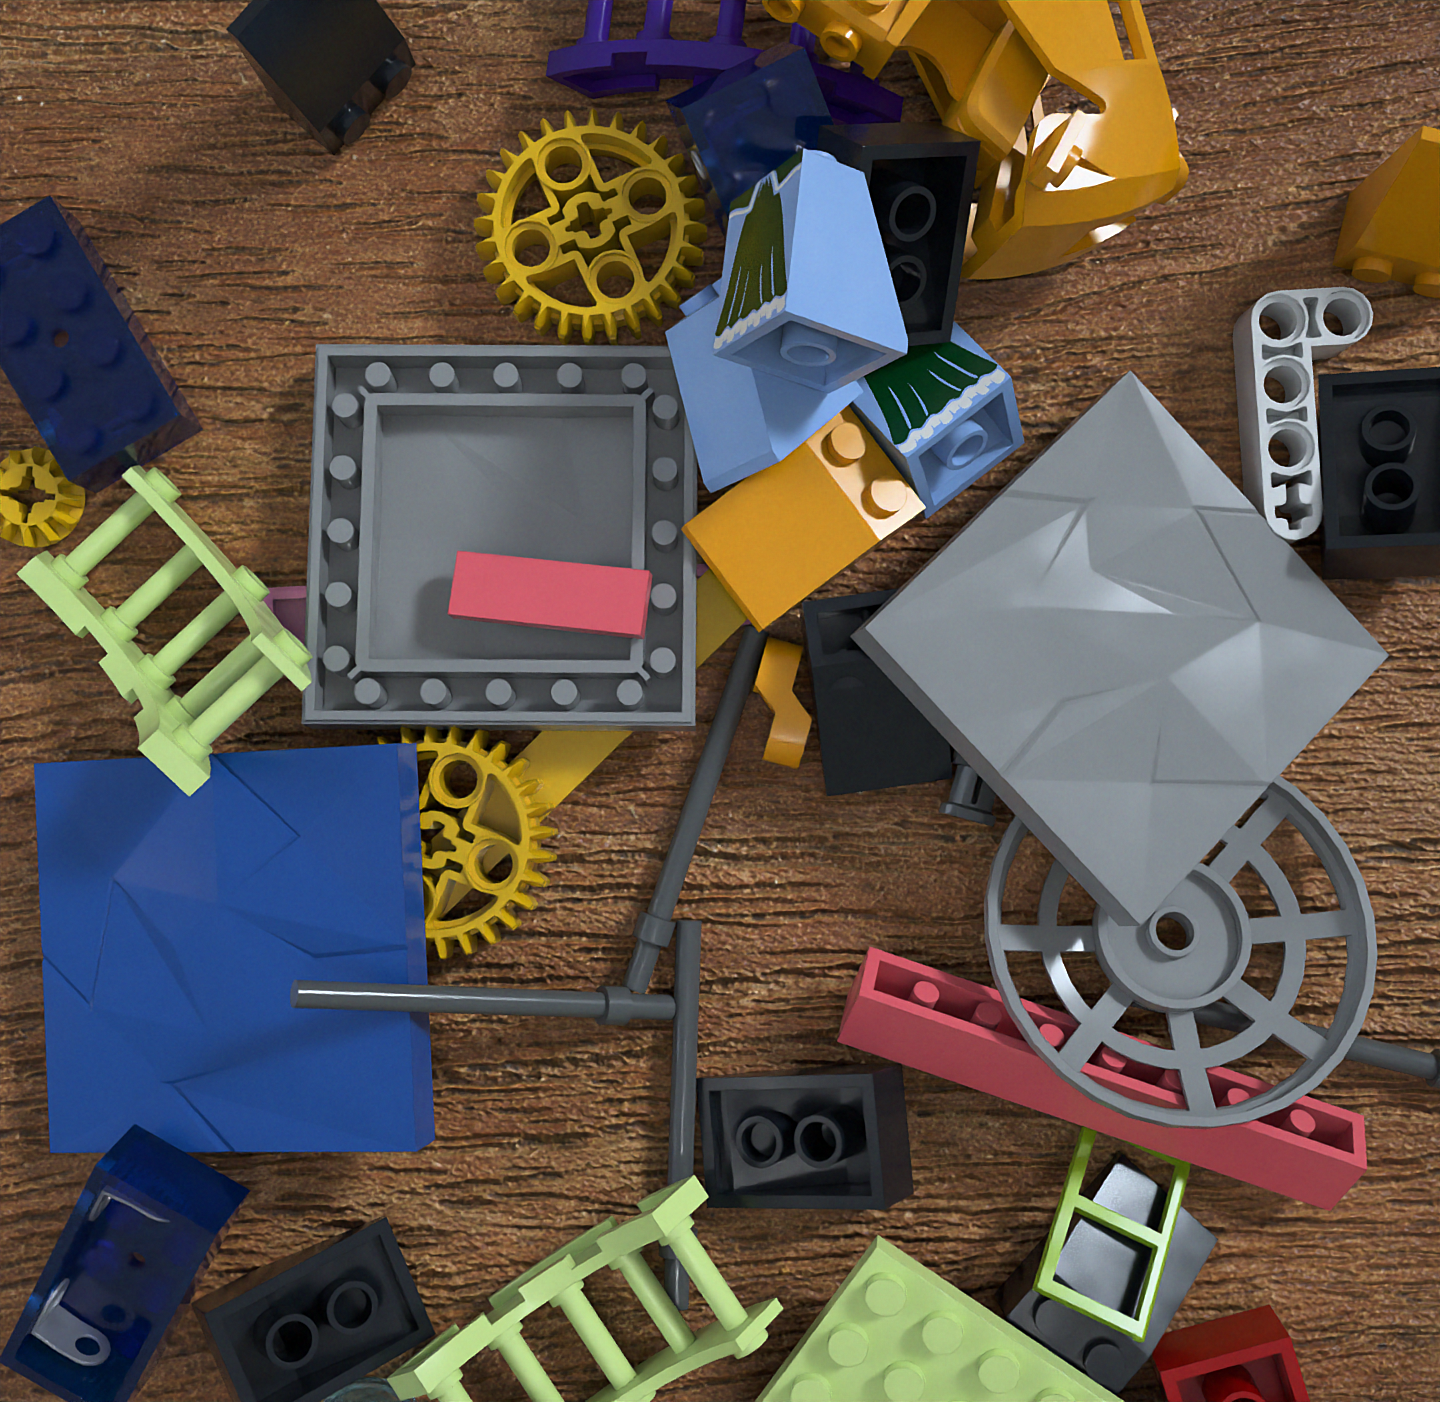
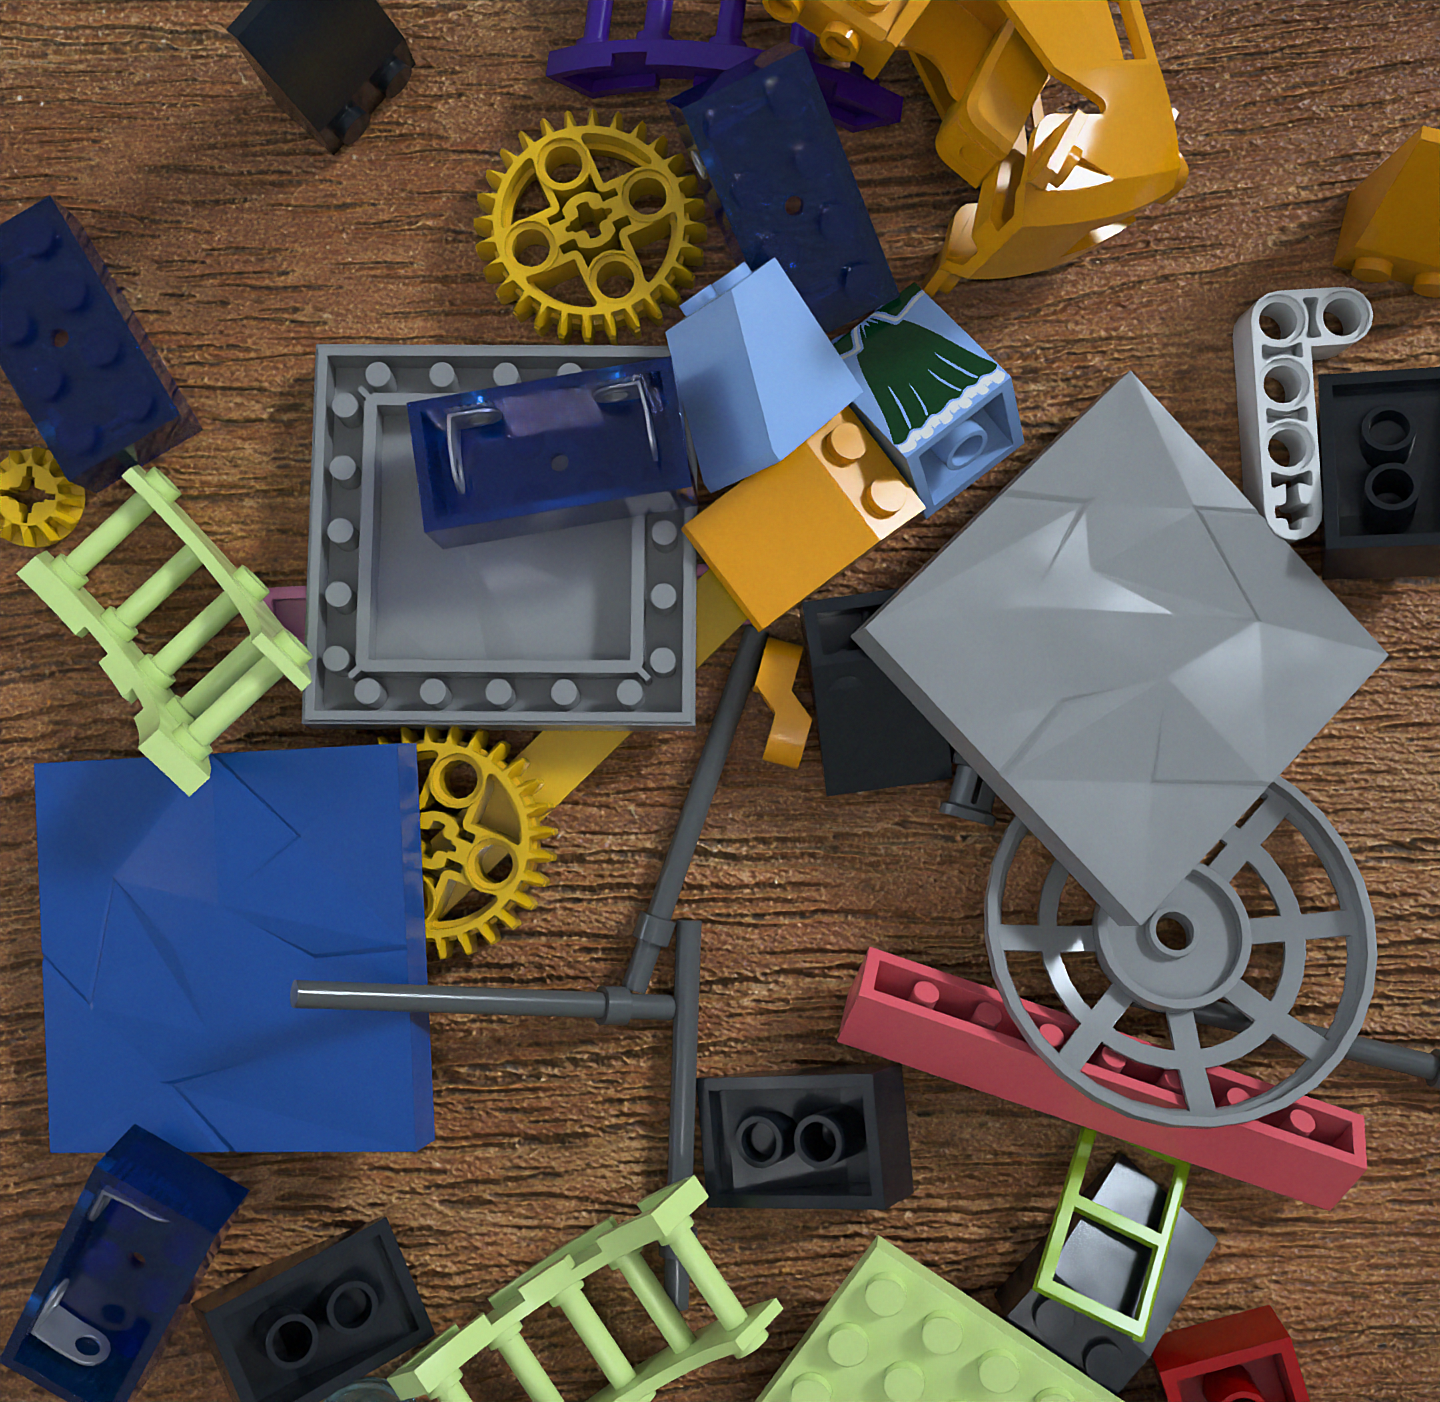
coral tile [448,551,653,639] -> none
light blue slope [712,148,908,394] -> none
black slope [817,121,981,346] -> none
none -> clear blue piece [407,356,699,549]

